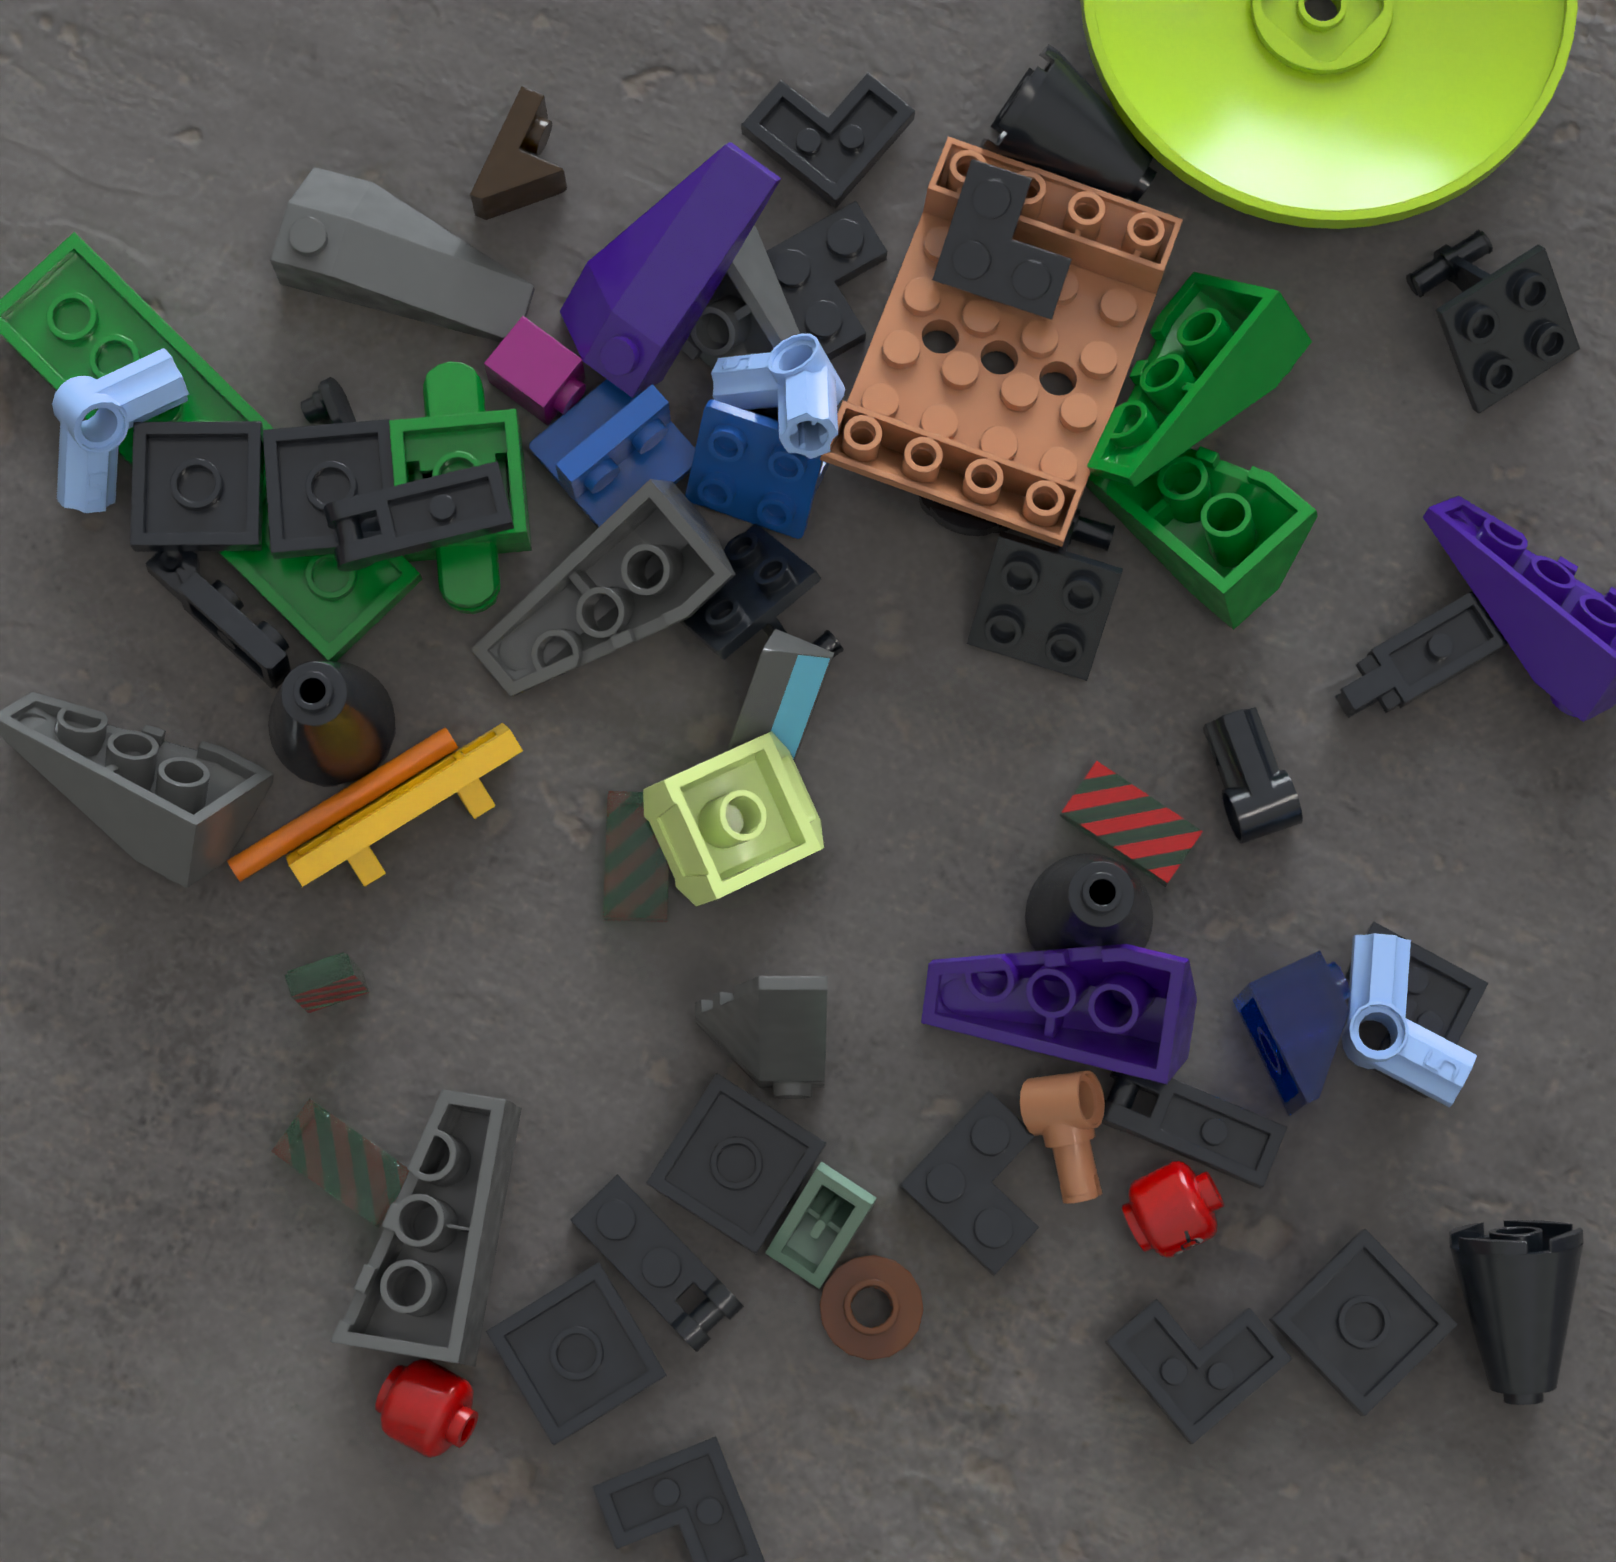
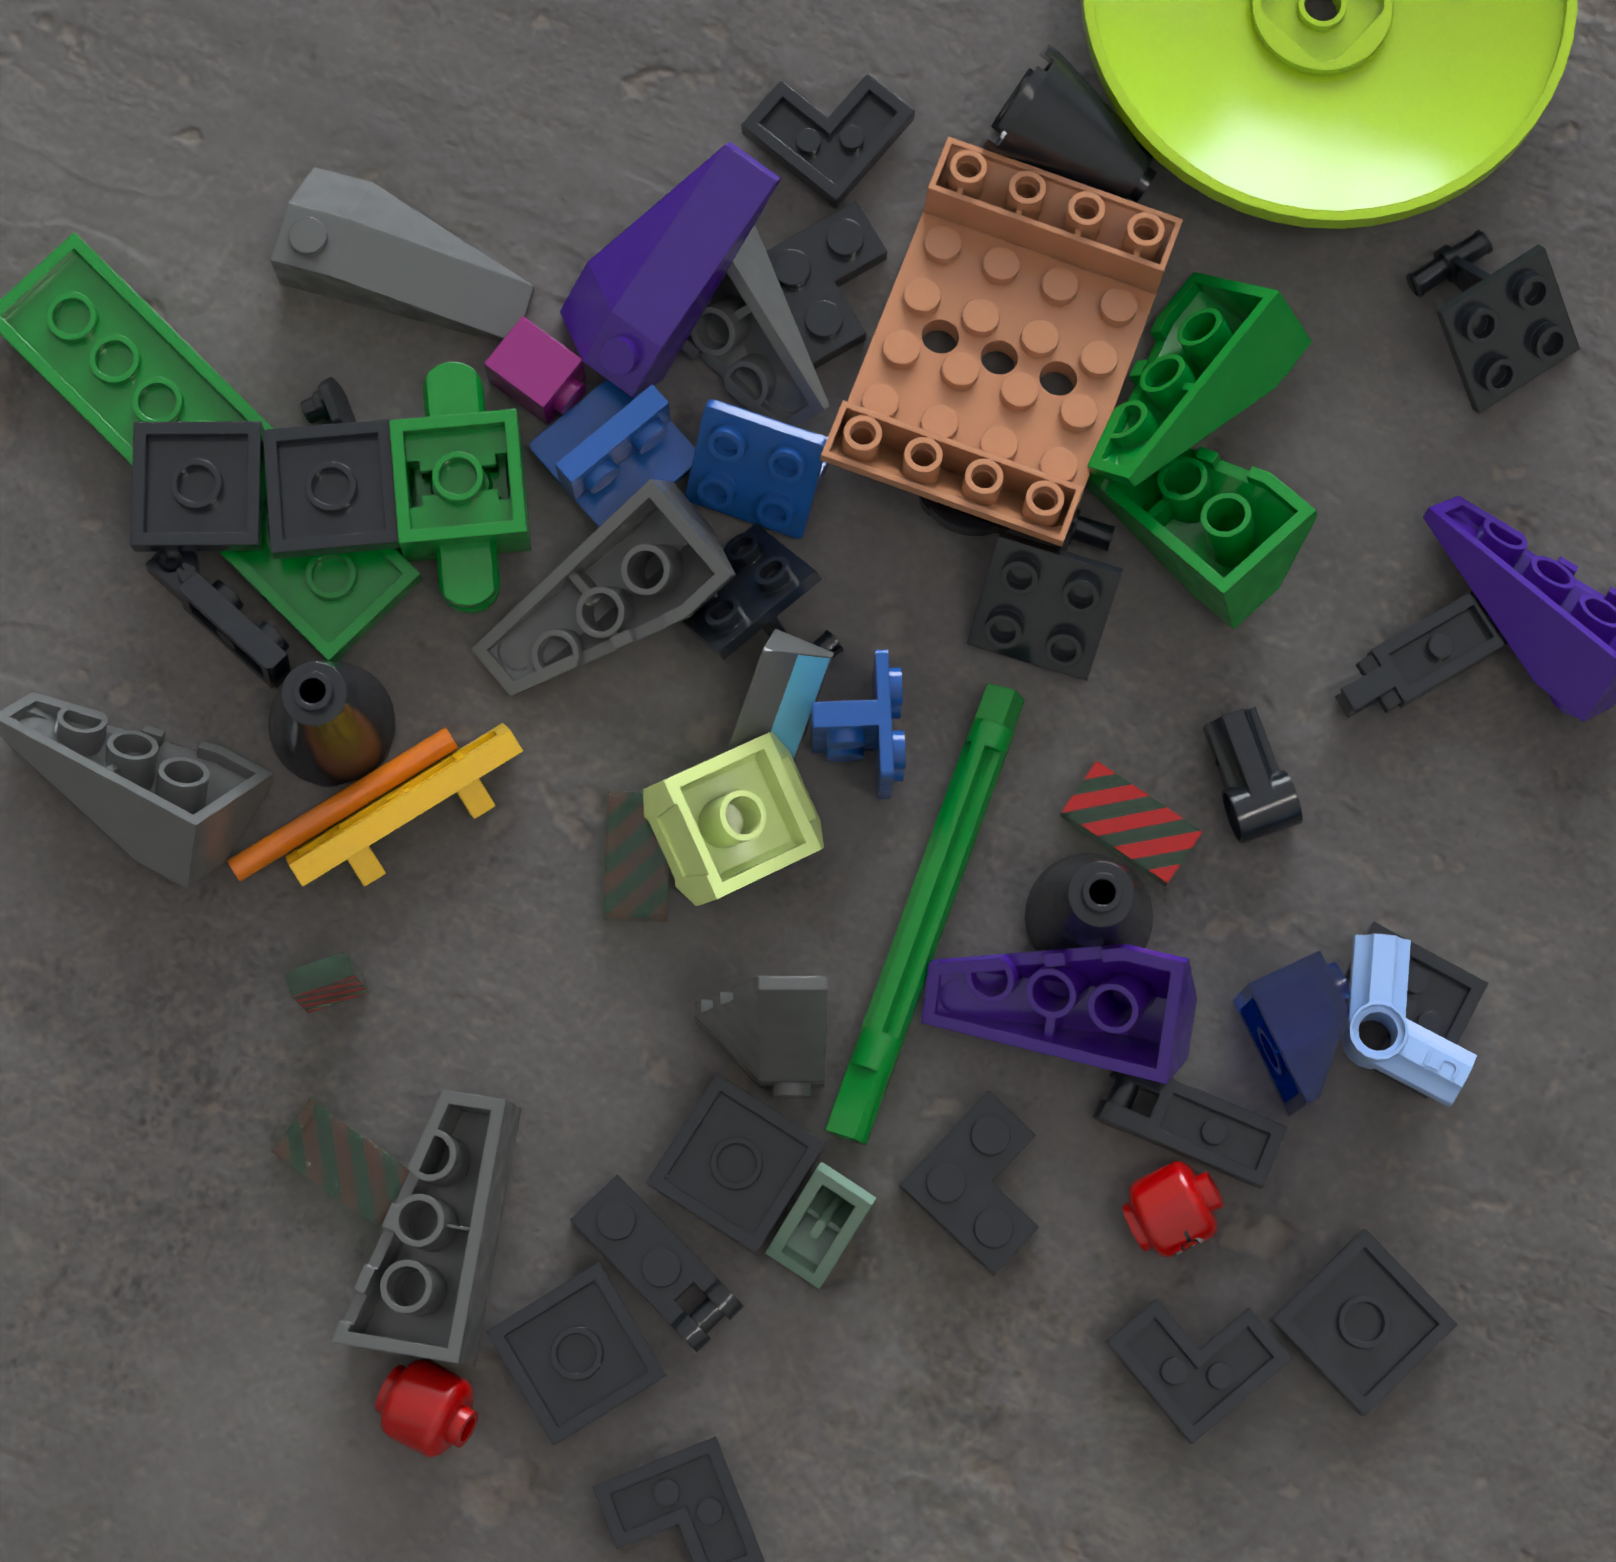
light blue piece [52,348,189,513] -> none
black plate [324,461,514,571] -> none
dark brown slope [470,86,567,220] -> none
light blue piece [711,333,845,459] -> none
reddish brown piece [819,1255,924,1360] -> none
black plate [932,159,1072,320] -> none
nougat pin [1020,1071,1105,1204] -> none
black cone [1449,1220,1584,1405] -> none
none -> blue bracket [811,649,906,799]
none -> green piece [824,683,1025,1146]

